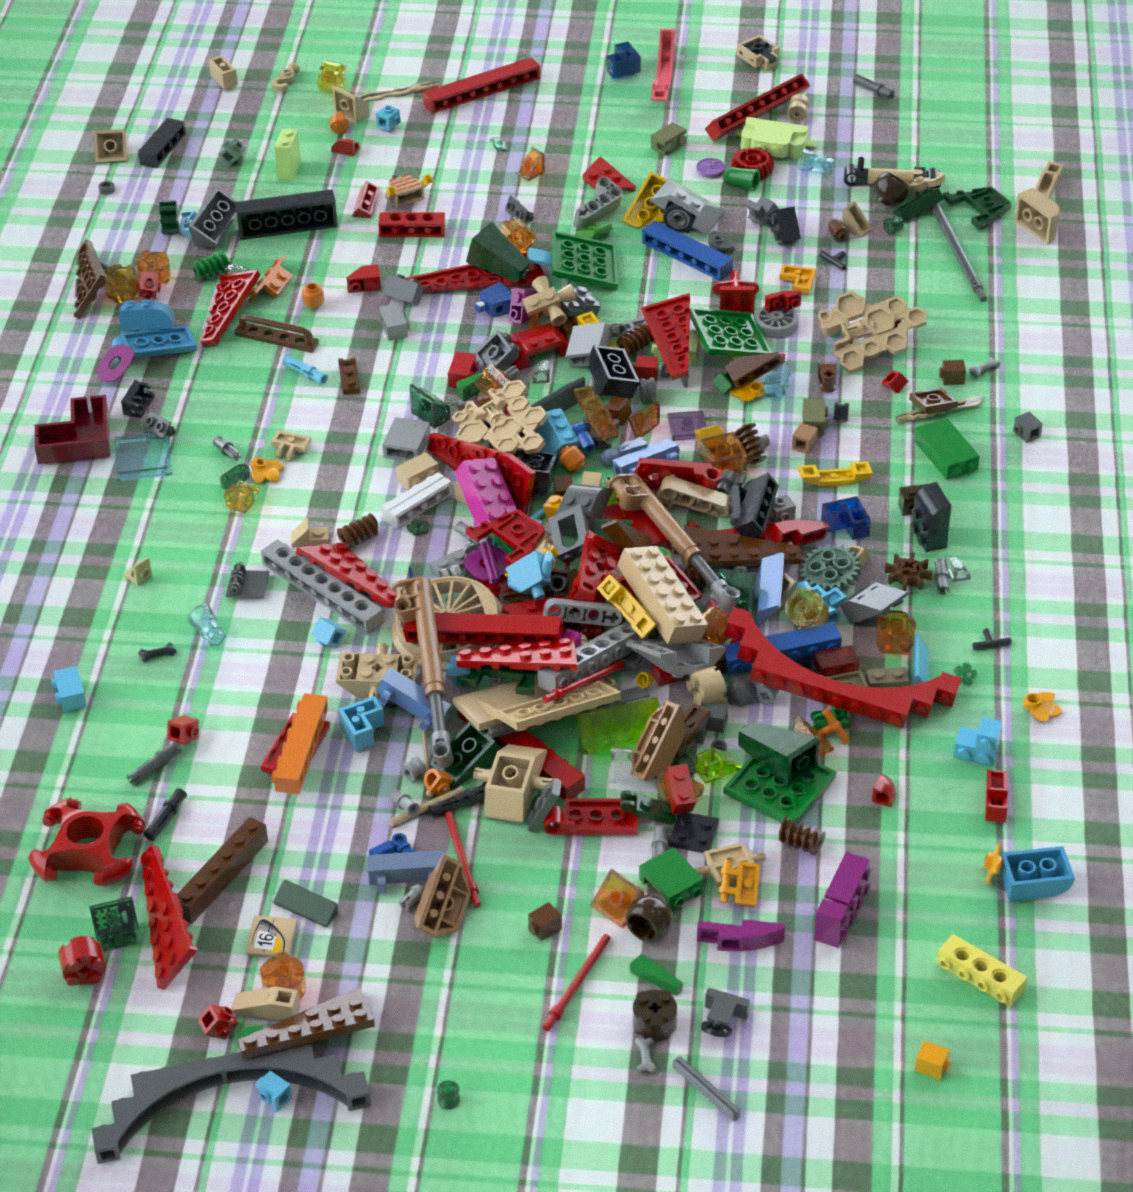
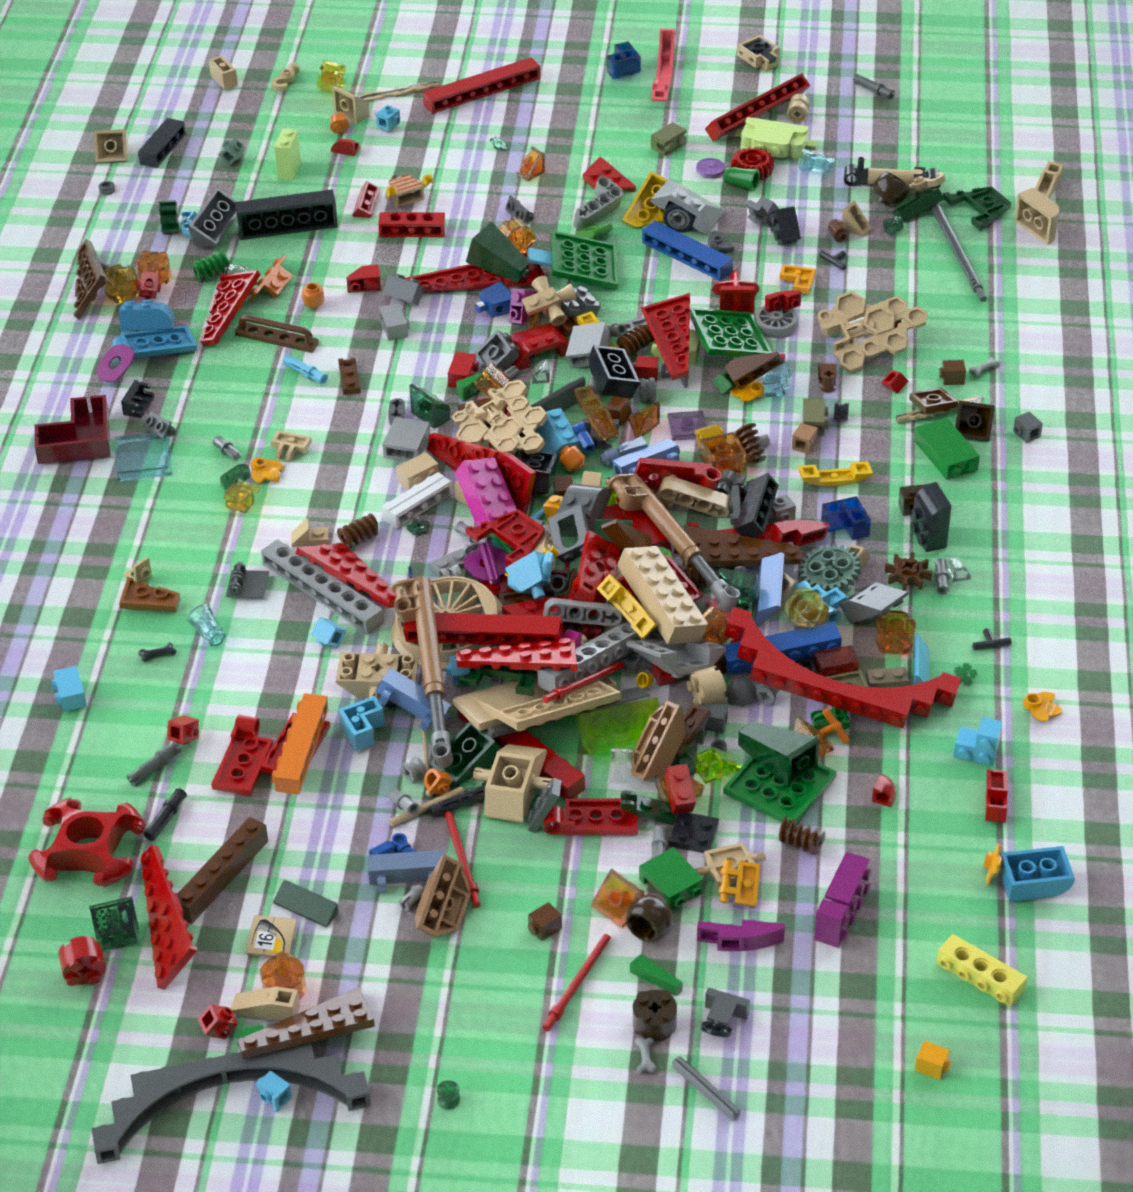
none -> dark orange wing [119,577,180,612]
none -> red hinge [211,715,273,796]
none -> dark grey beam [388,398,406,425]
none -> dark brown slope [955,400,995,441]

